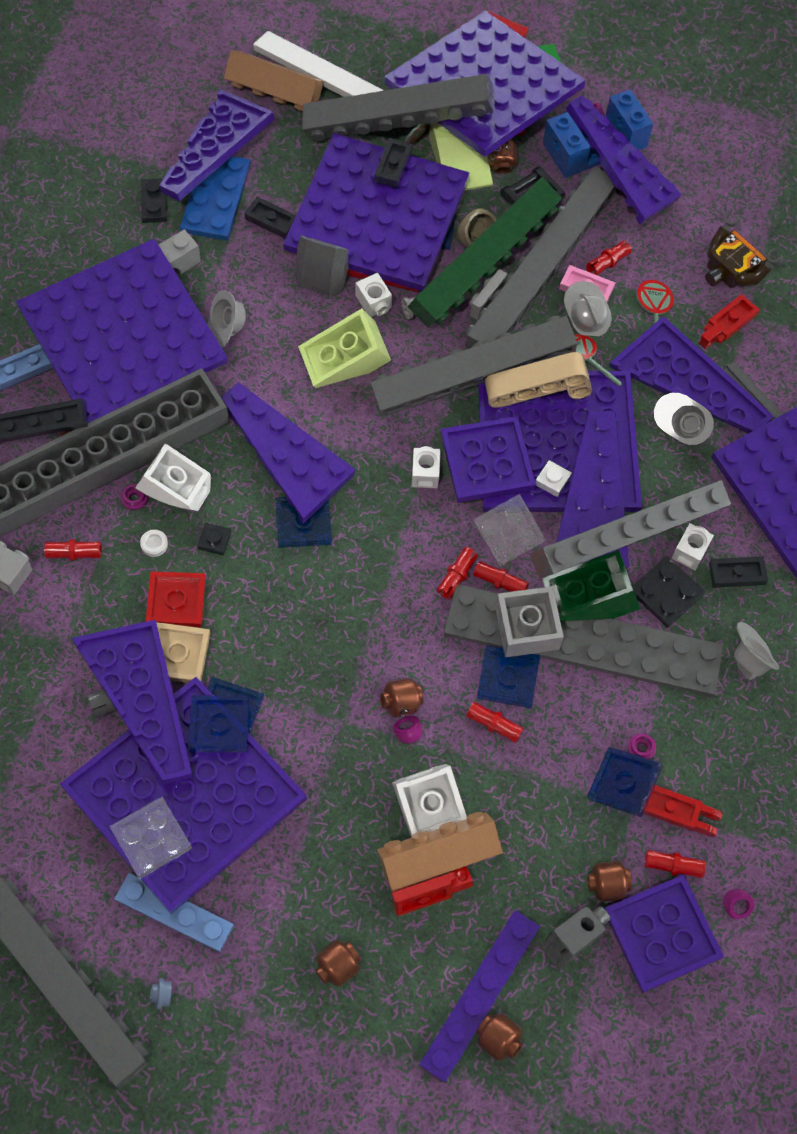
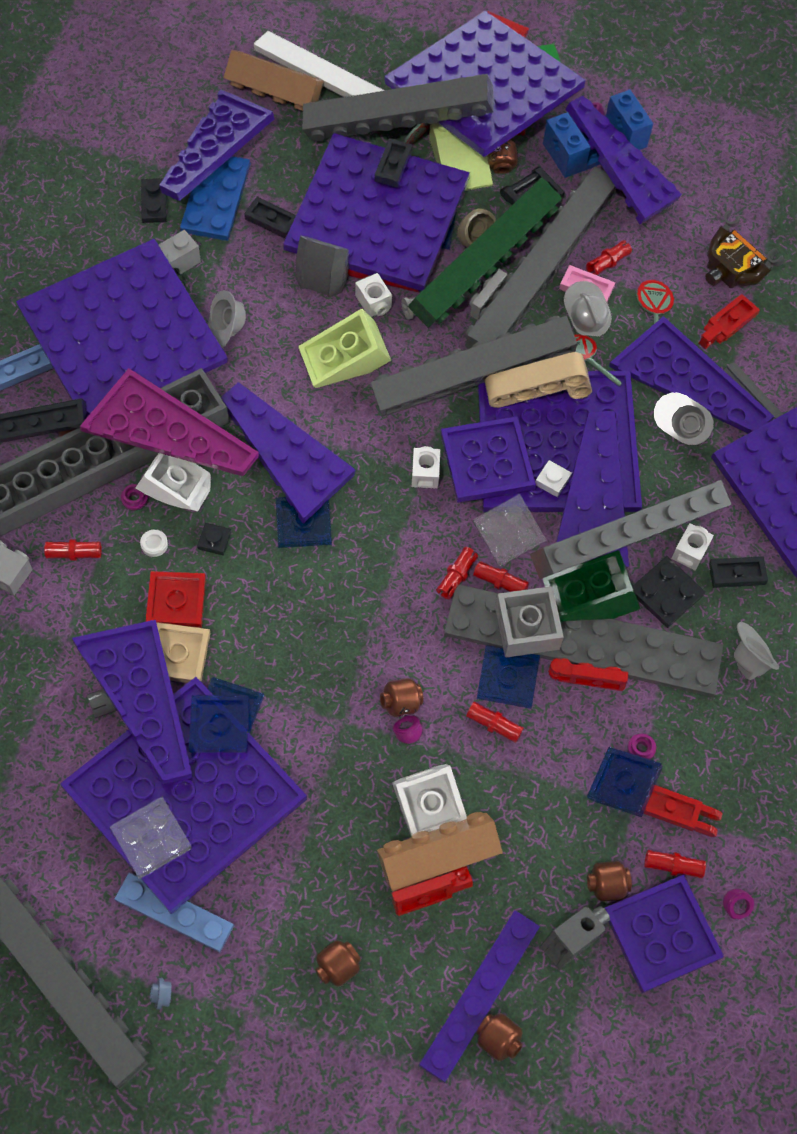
none -> magenta wing [80,368,259,476]
none -> red hinge [548,658,628,691]

